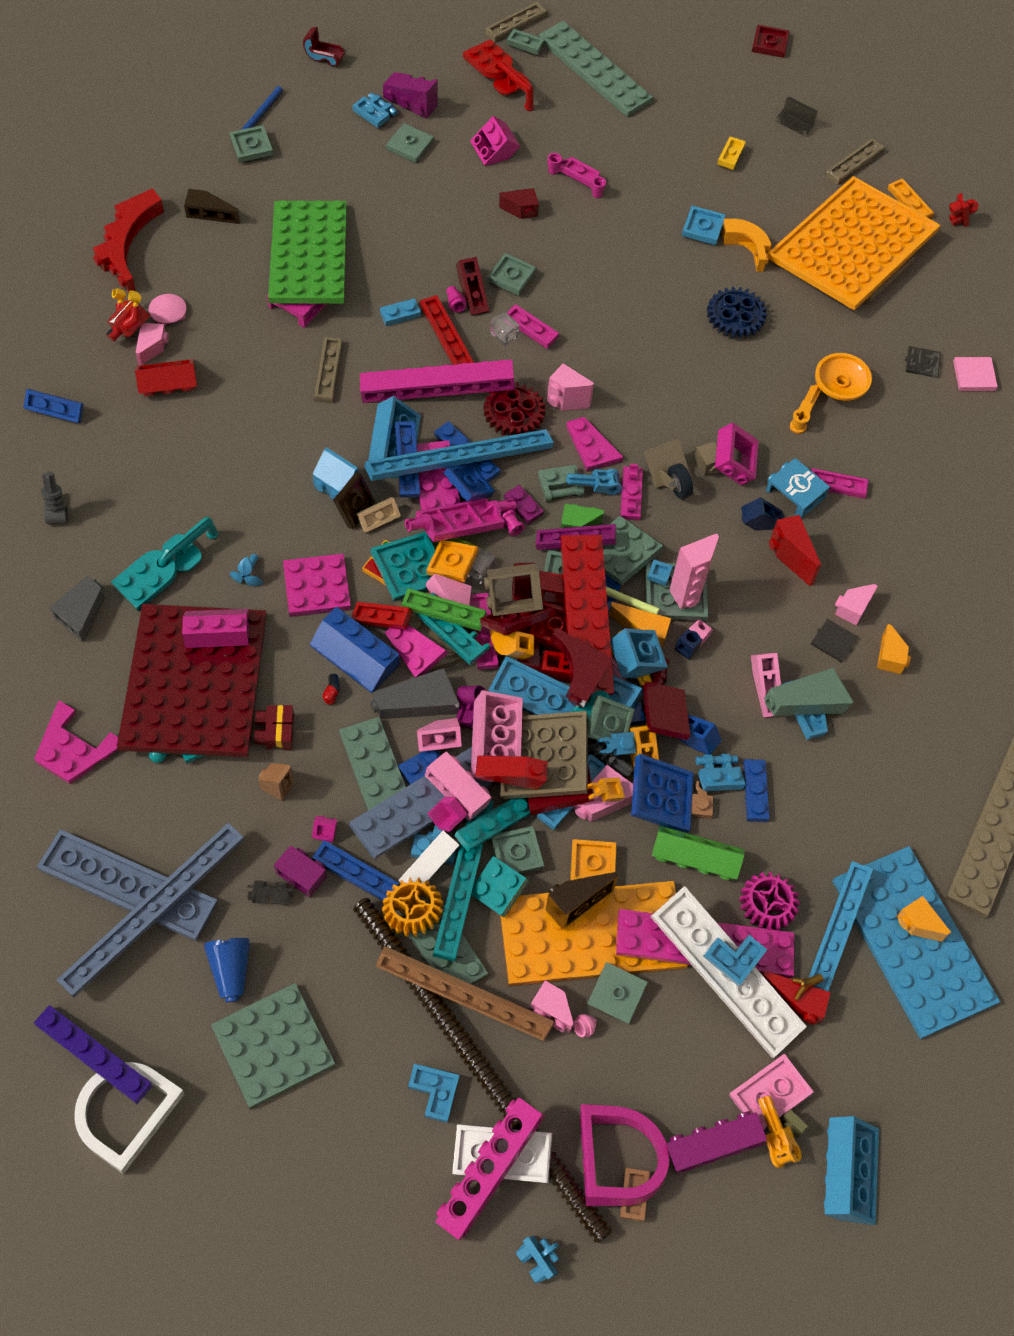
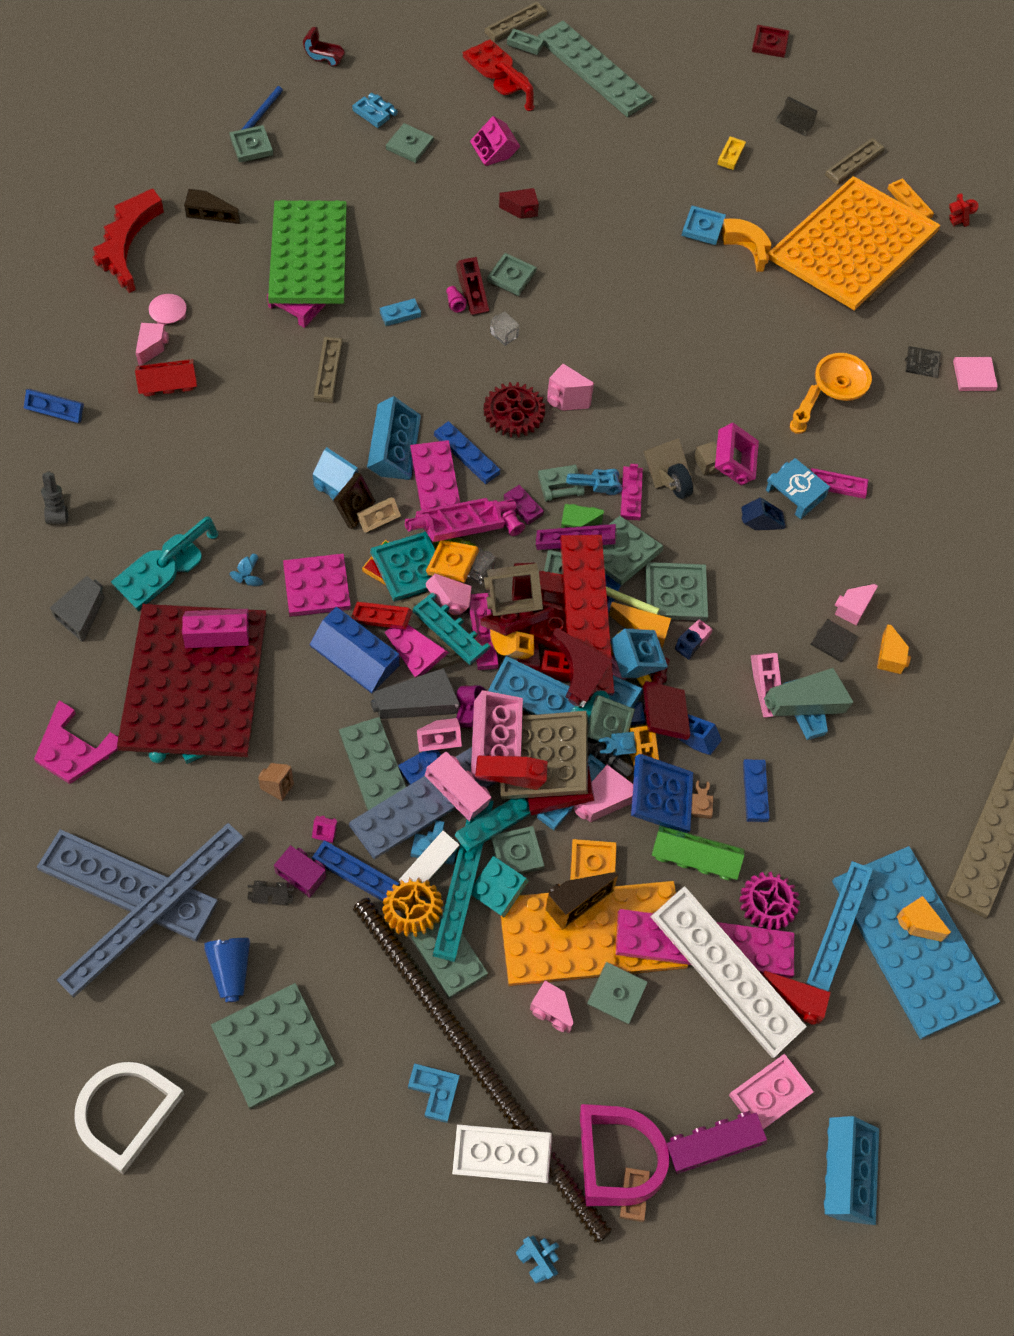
dark purple plate [33,1005,153,1104] -> none
red torso [106,288,150,342] -> none
dark red hips [254,705,294,751] -> none
red arm [322,674,340,705] -> none
dark pink brick [360,359,515,403] -> none
dark azure plate [365,429,554,481] -> none
medium nougat tile [375,946,554,1041] -> none
magenta wedge [383,72,438,119] -> none
blue plate [395,421,420,497] -> none
bright green tile [401,588,487,631] -> none
red plate [420,295,474,365] -> none
dark pink panel [428,796,468,832] -> none
dark pink brick [435,1097,545,1240] -> none
blue plate [444,463,495,502] -> none
dark pink plate [504,304,559,349] -> none
dark pink plate [547,153,606,198] -> none
dark pink wing [566,417,623,471] -> none
bright pink plate [573,1014,597,1037] -> none
light orange plate [587,777,625,802] -> none
dark azure plate [647,560,673,586] -> none
bright pink slope [669,533,719,609] -> none
dark azure plate [695,753,746,791] -> none
dark azure plate [703,935,767,986] -> none
dark blue gear [707,286,767,339] -> none
light orange connector [758,1095,802,1168] -> none
red slope [769,515,821,586] -> none
olive plate [780,1109,808,1138] -> none
pearl gold bar [793,973,824,1001] -> none

